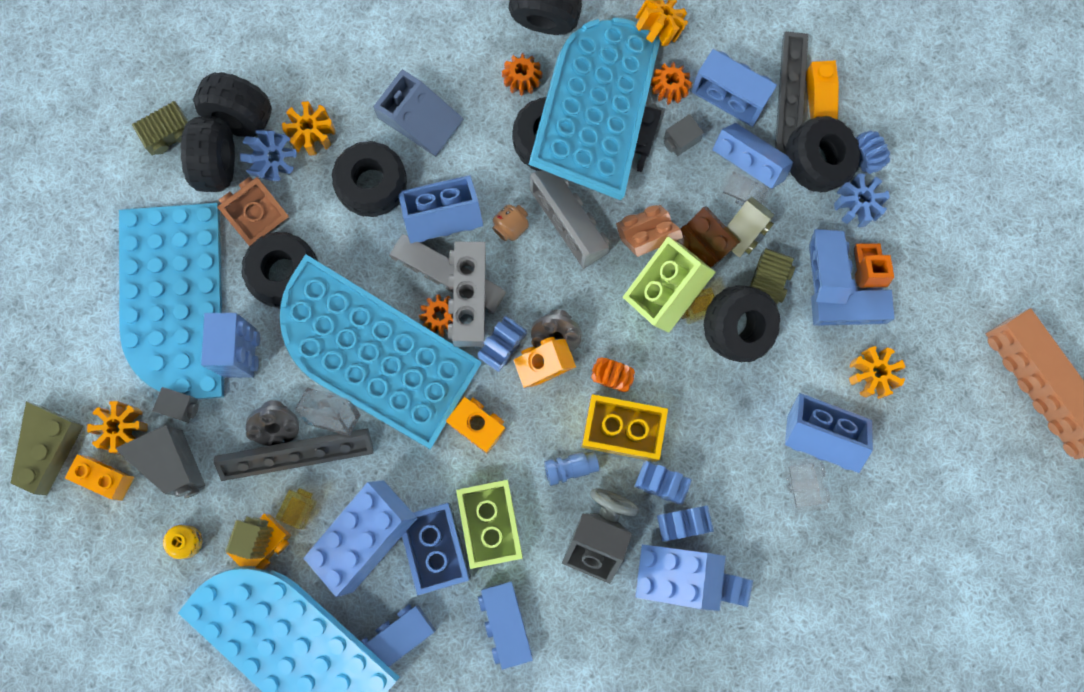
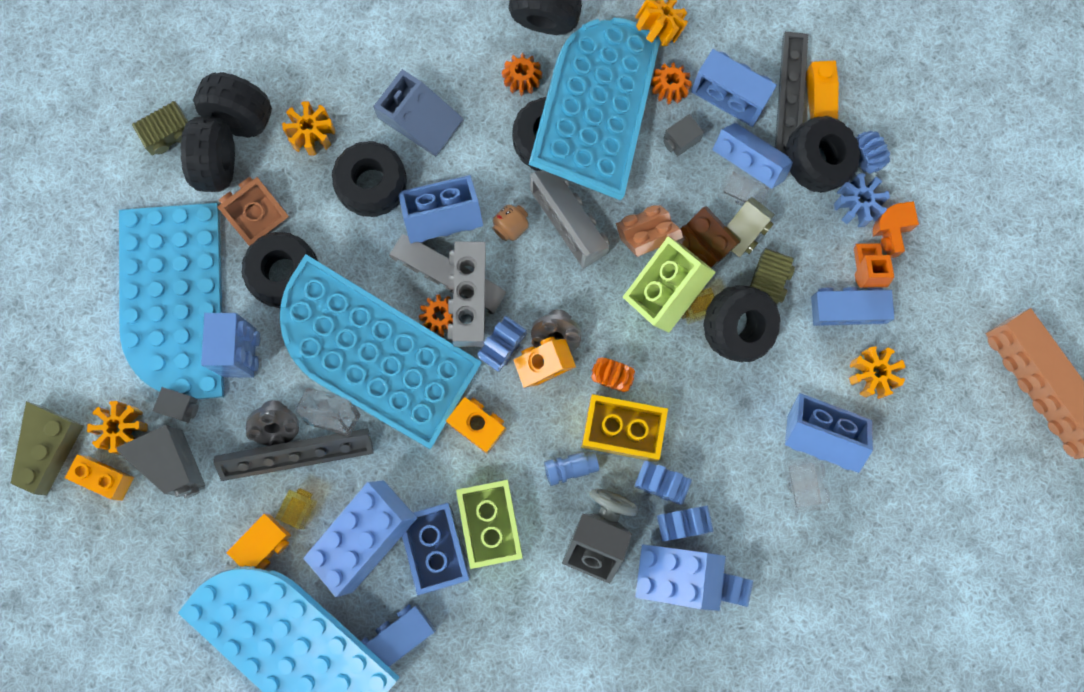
yellow head [163,525,203,559] -> none
olive brick [225,516,274,559] -> none
medium blue gear [240,129,297,181] -> none
medium blue brick [478,581,533,670] -> none
black hinge [634,106,662,172] -> none
medium blue brick [809,229,855,304] -> none
none -> orange brick [873,201,919,258]

